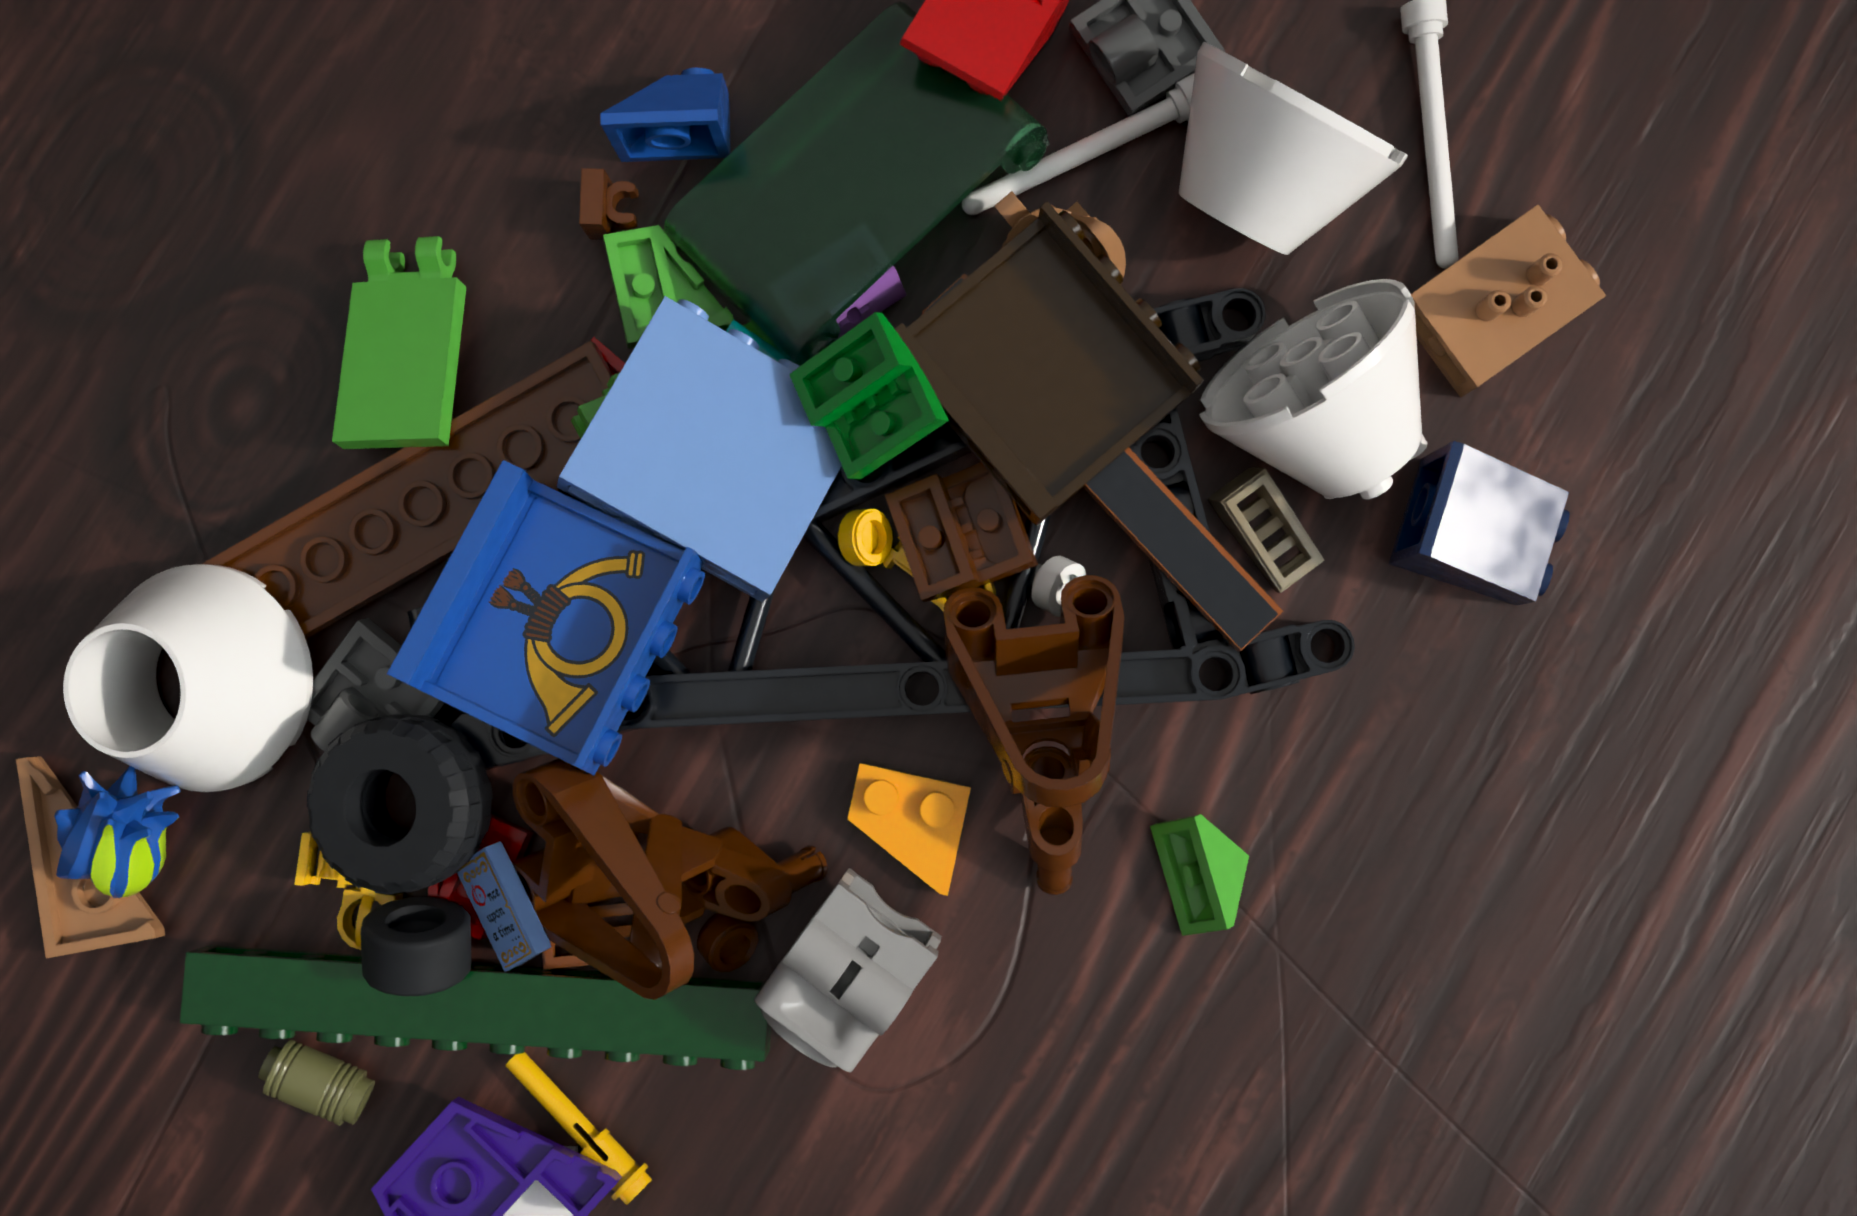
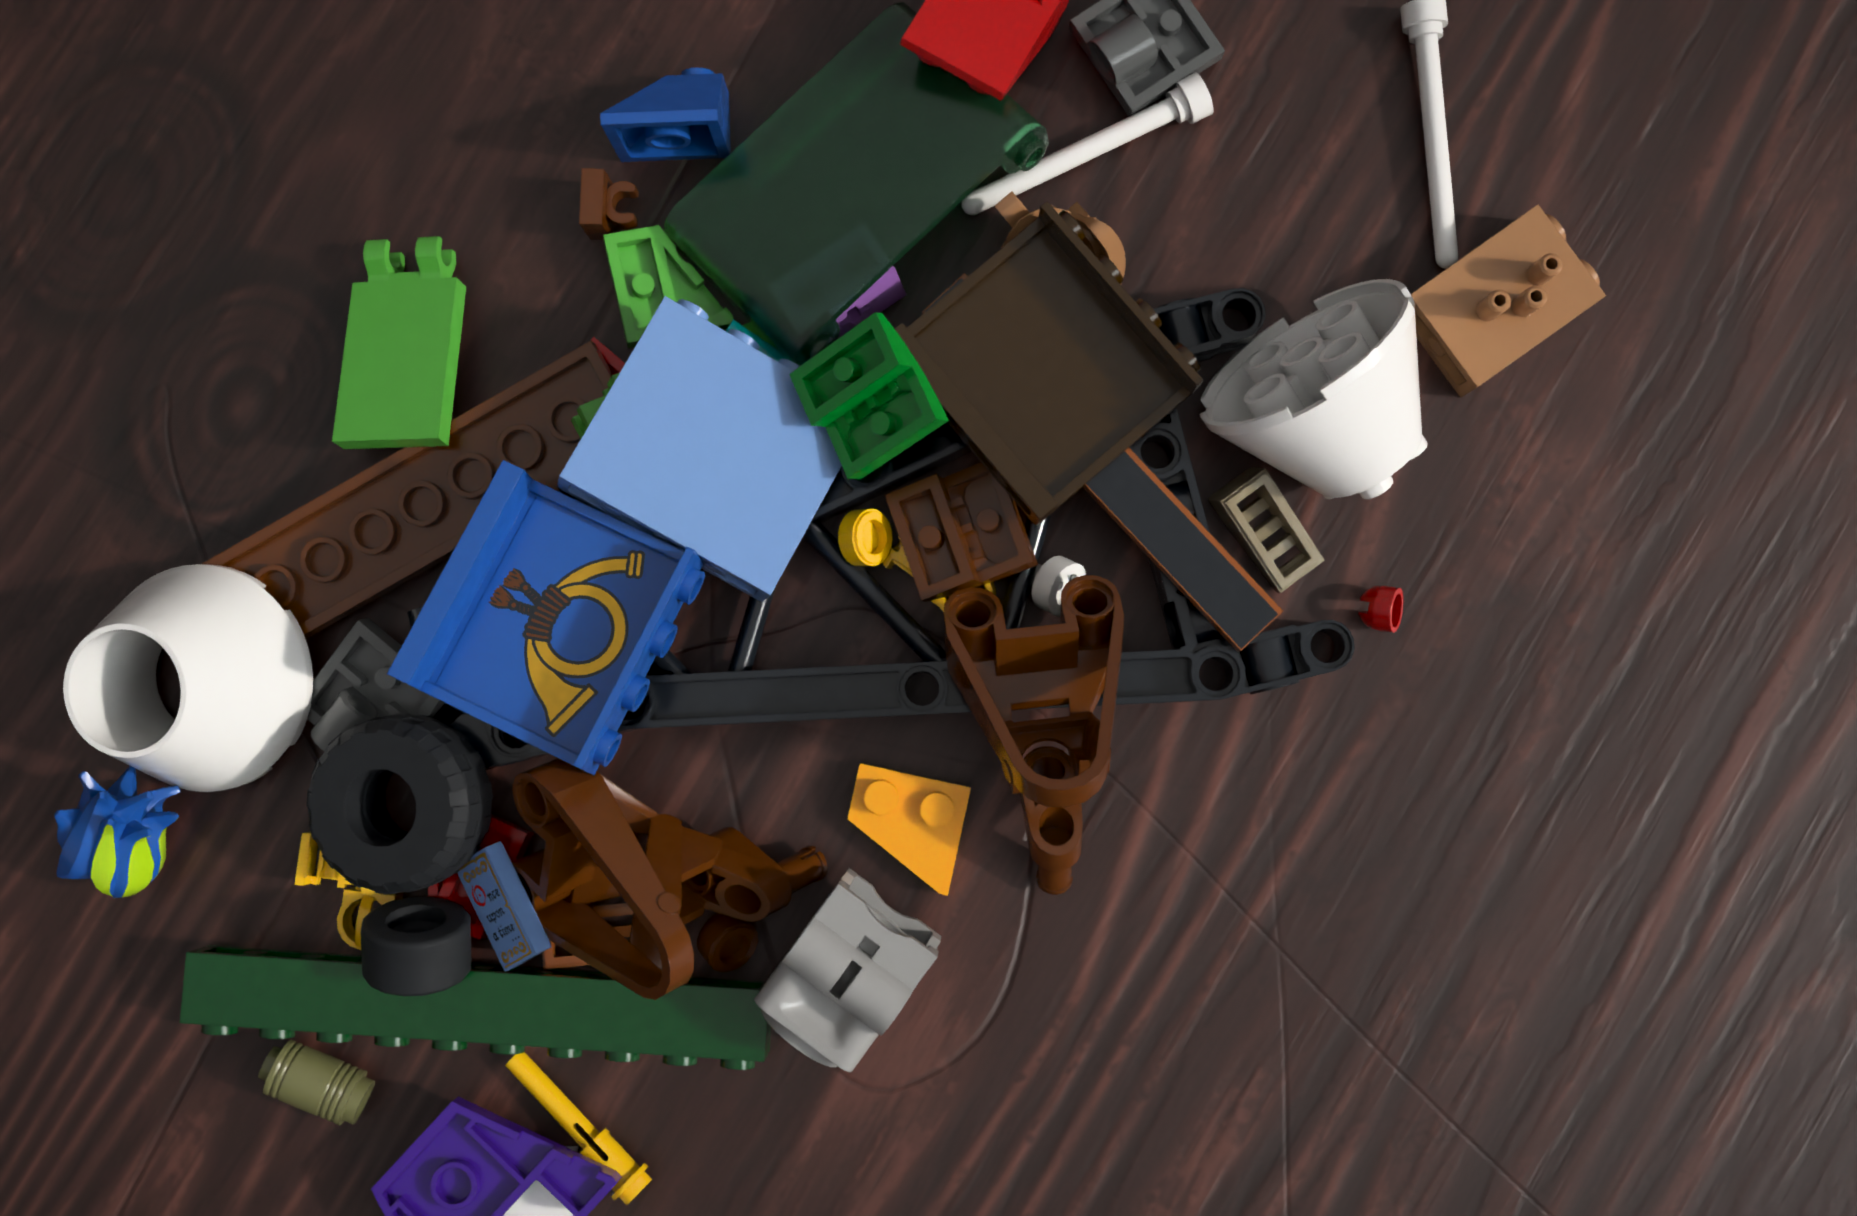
medium nougat wing [16,756,165,958] -> none
bright green slope [1150,814,1249,936] -> none
white cone [1178,41,1408,255] -> none
slope [1389,441,1570,605] -> none
none -> red hinge [1358,586,1404,633]

